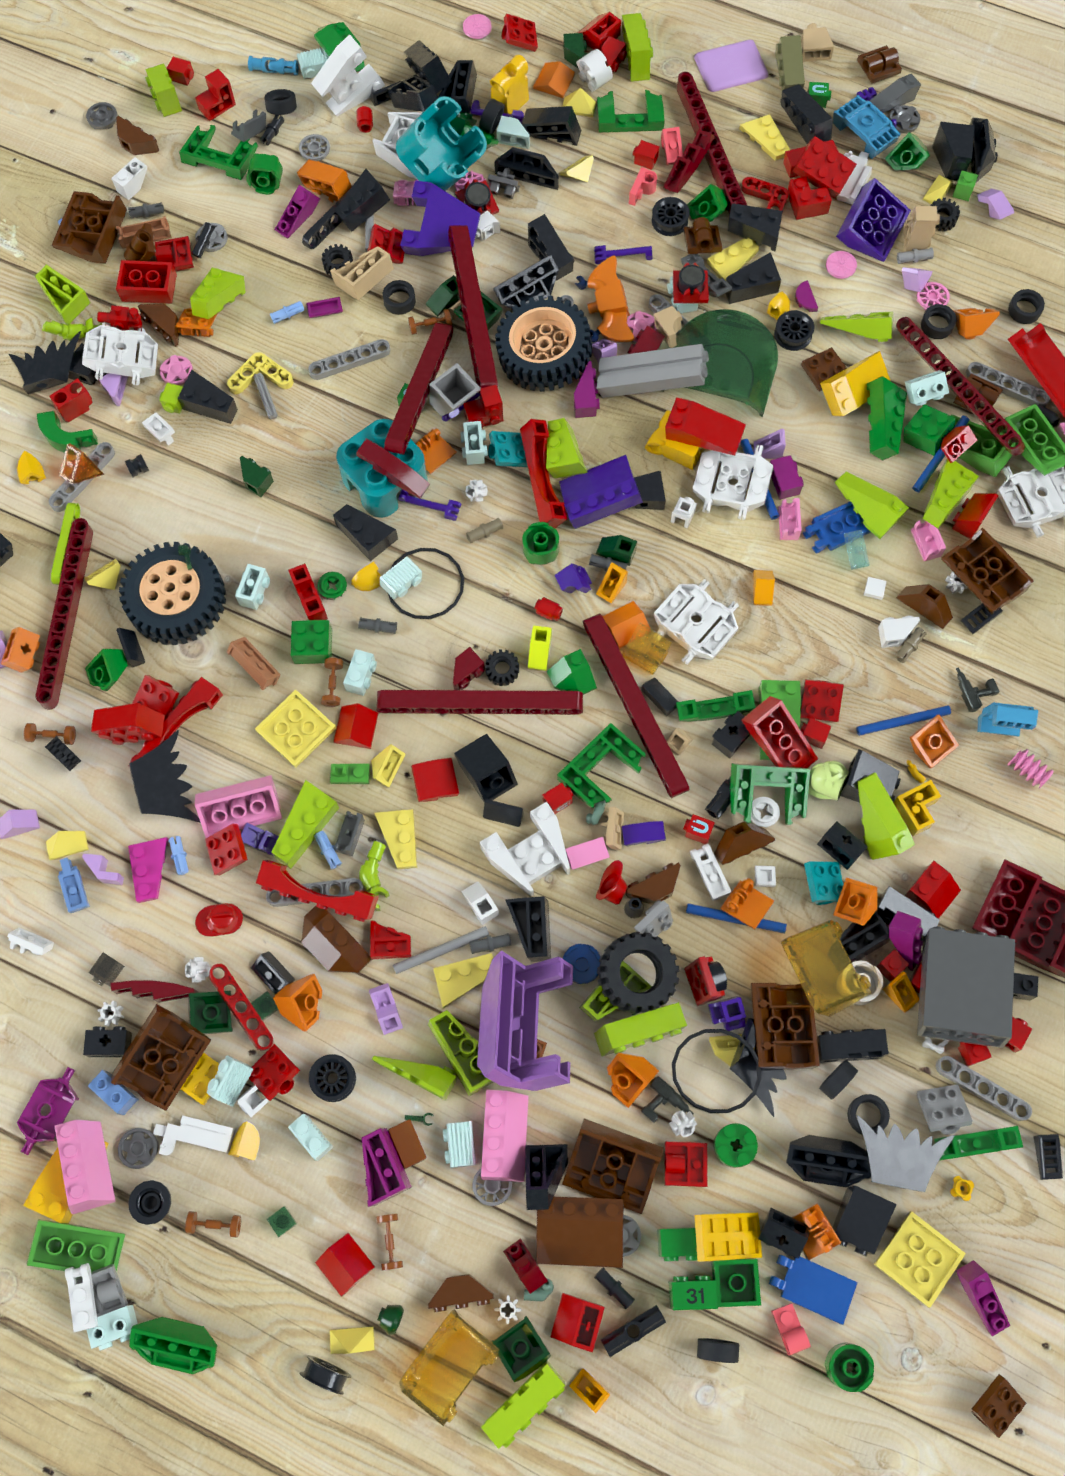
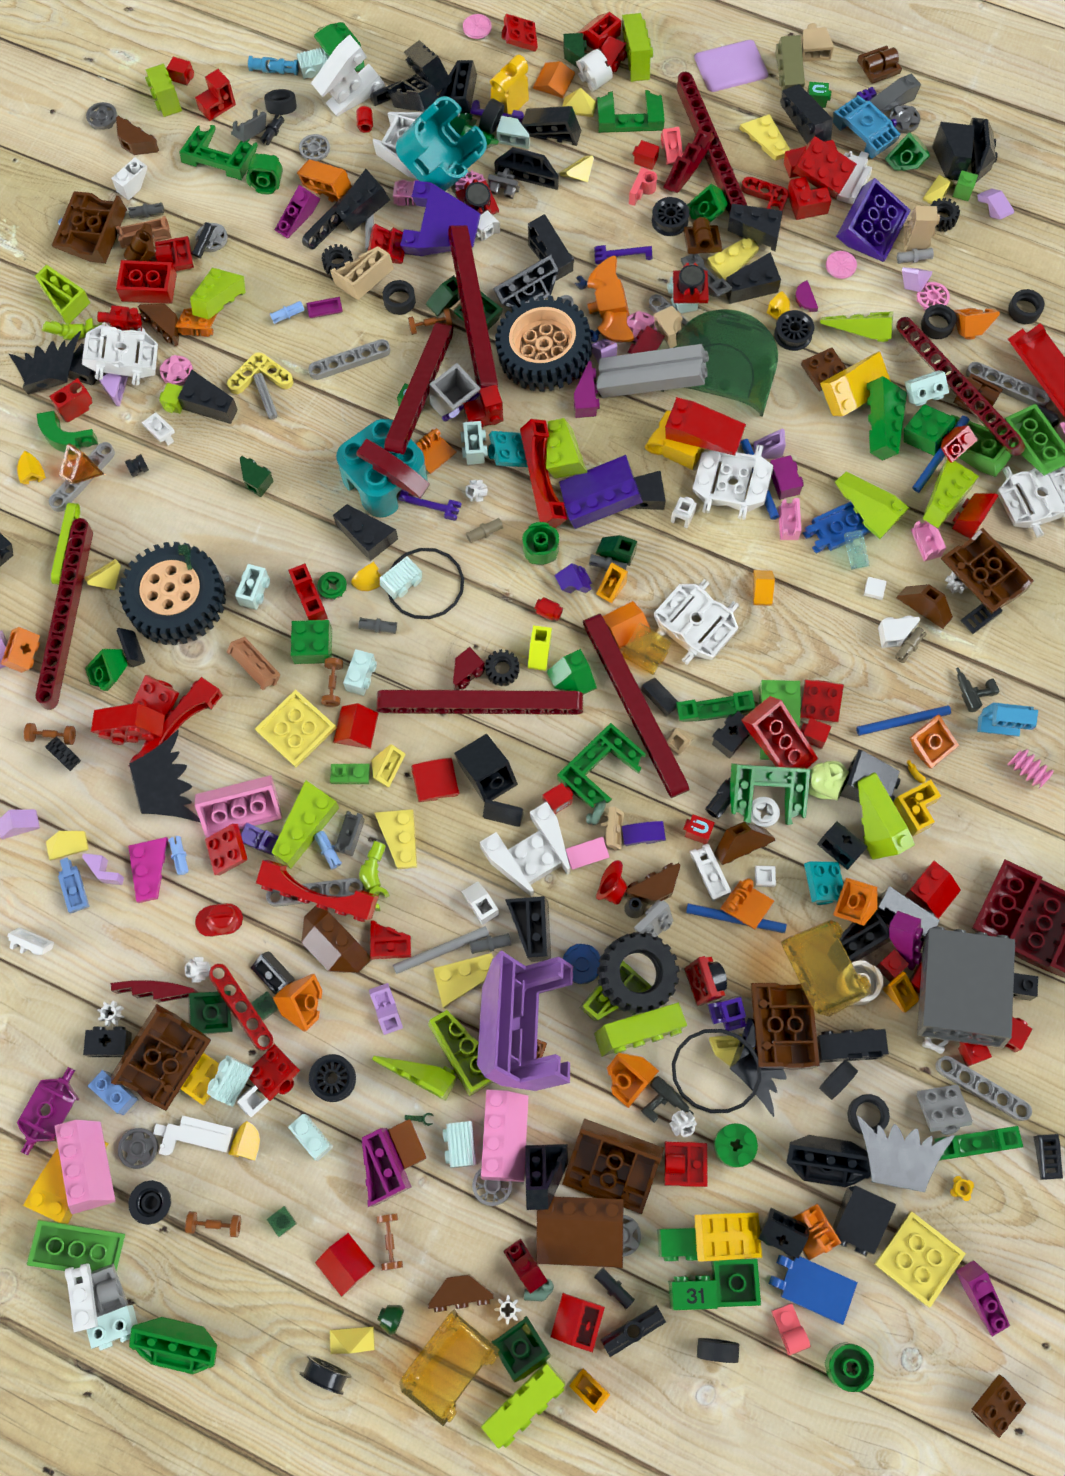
clear smoke brick [88,952,125,986] -> none

